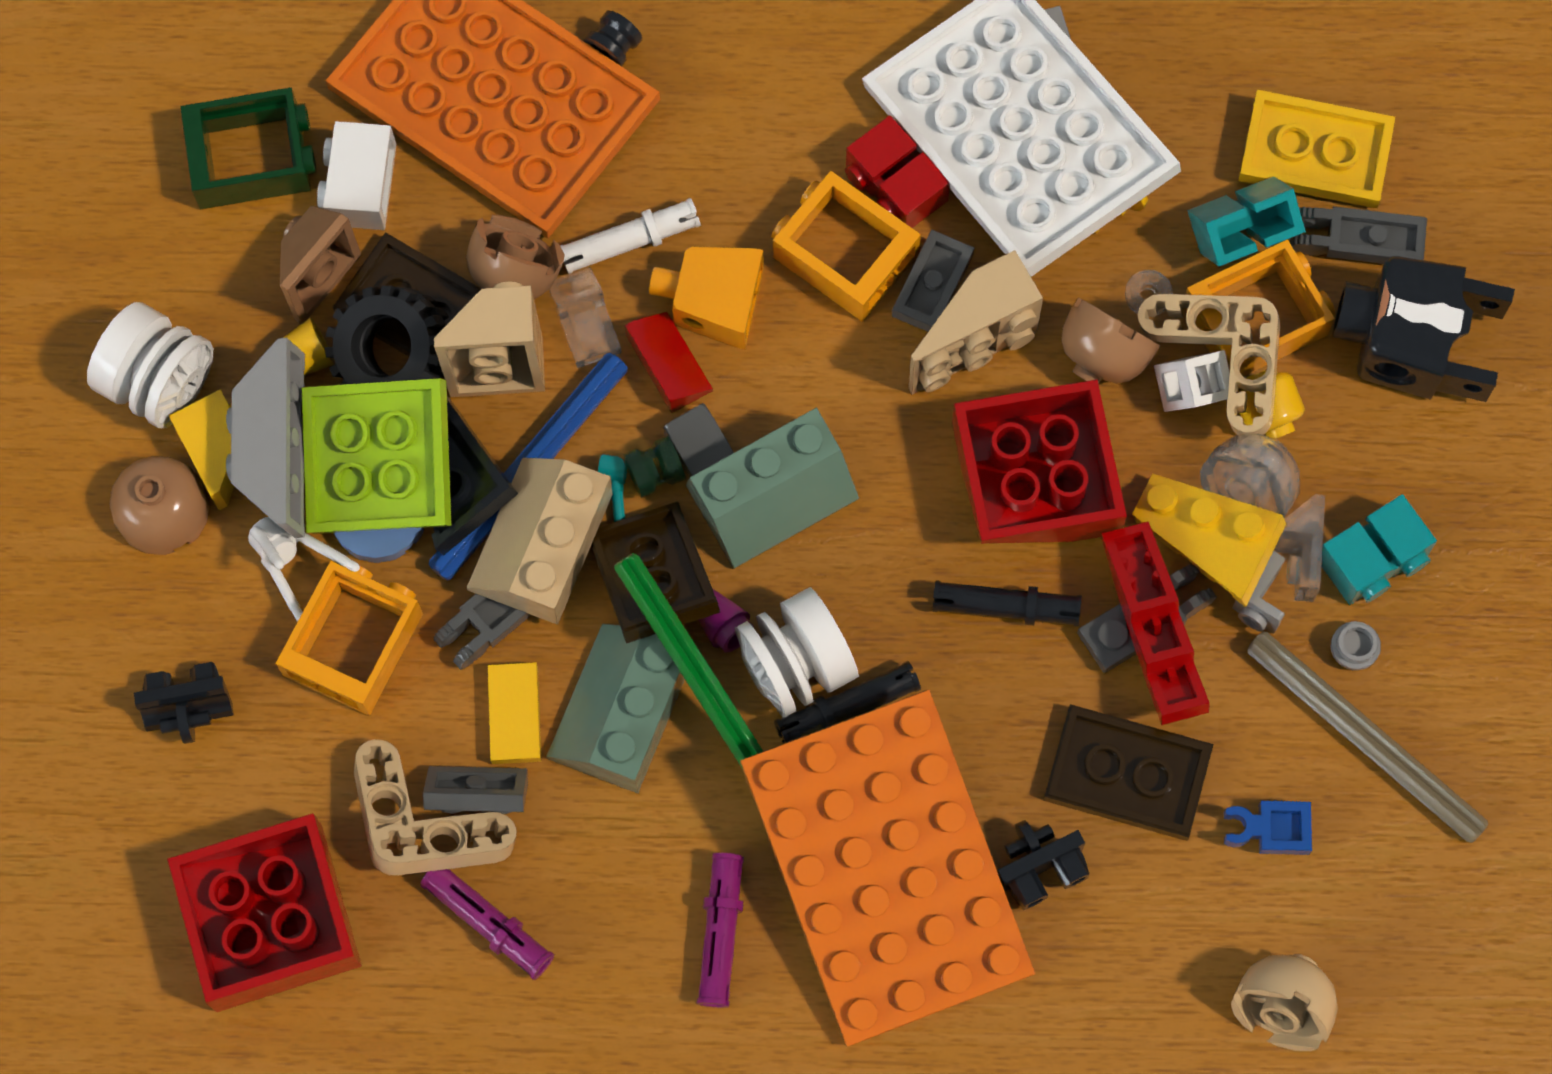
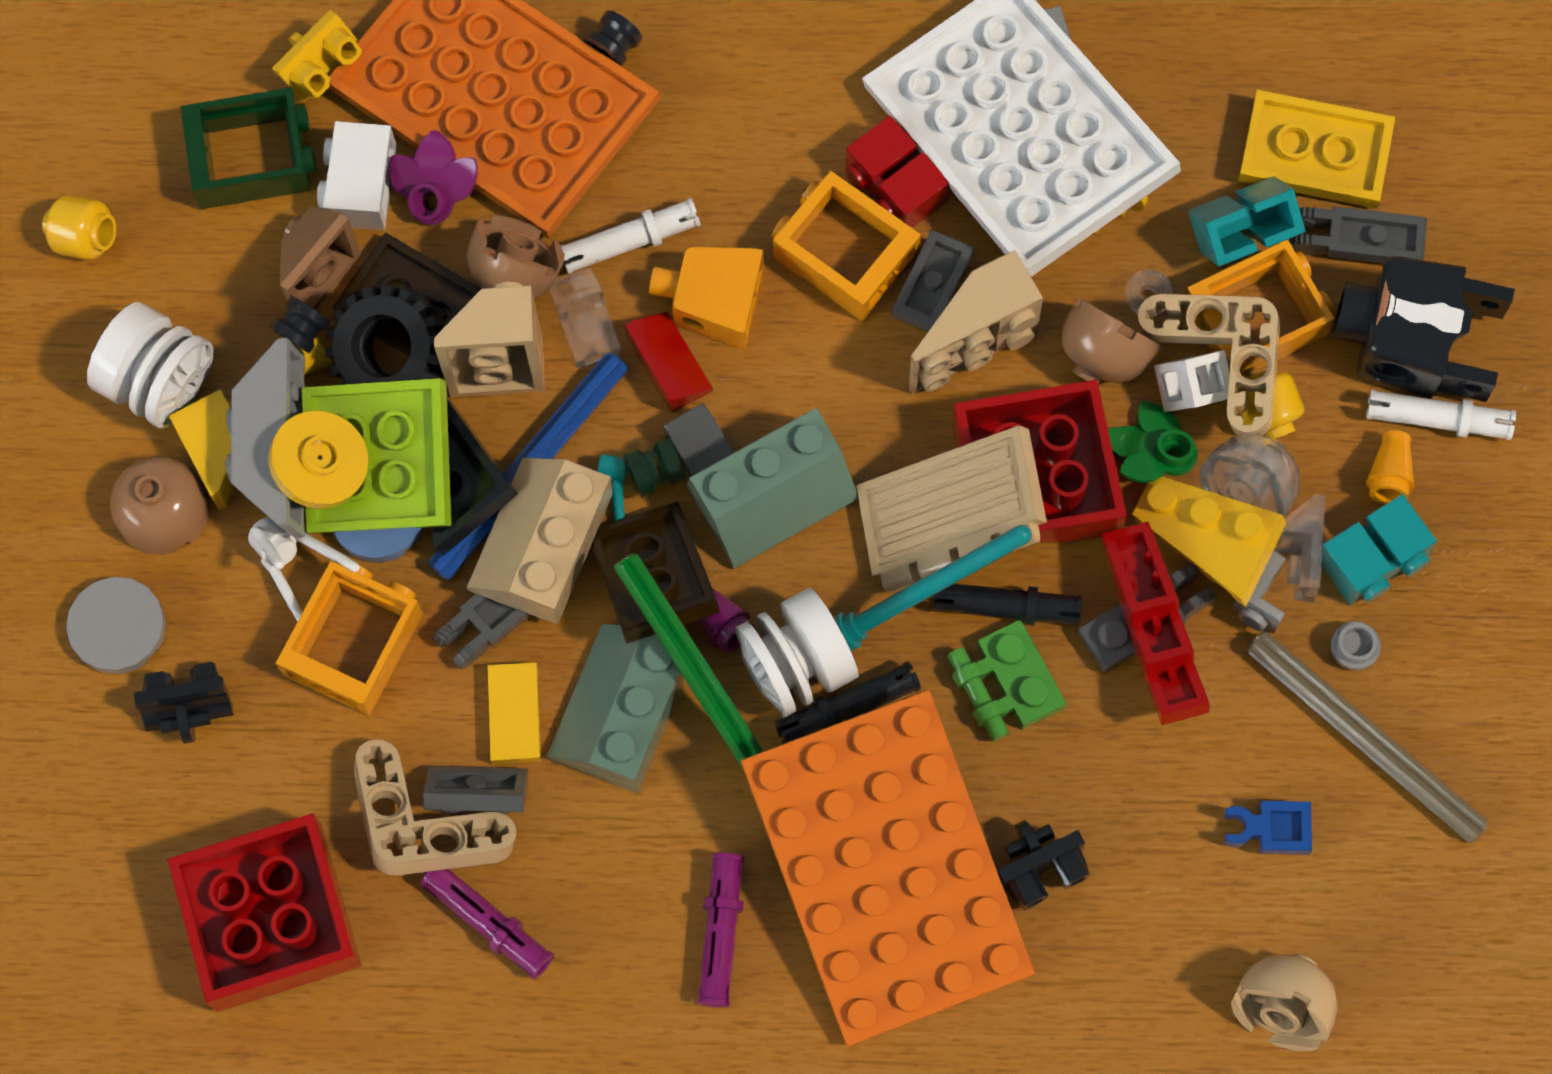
dark brown tile [1043,704,1214,841] -> none
none -> yellow head [42,195,117,260]
none -> light grey tile [66,577,166,674]
none -> yellow piece [268,411,369,509]
none -> black wheel [269,295,331,354]
none -> yellow hips [272,10,362,103]
none -> magenta plate [390,130,478,225]
none -> teal piece [833,525,1032,652]
none -> tan hinge [856,425,1047,594]
none -> bright green plate [947,619,1067,742]
none -> green plate [1108,401,1198,483]
none -> white pin [1366,389,1516,441]
none -> light orange cone [1366,430,1415,505]

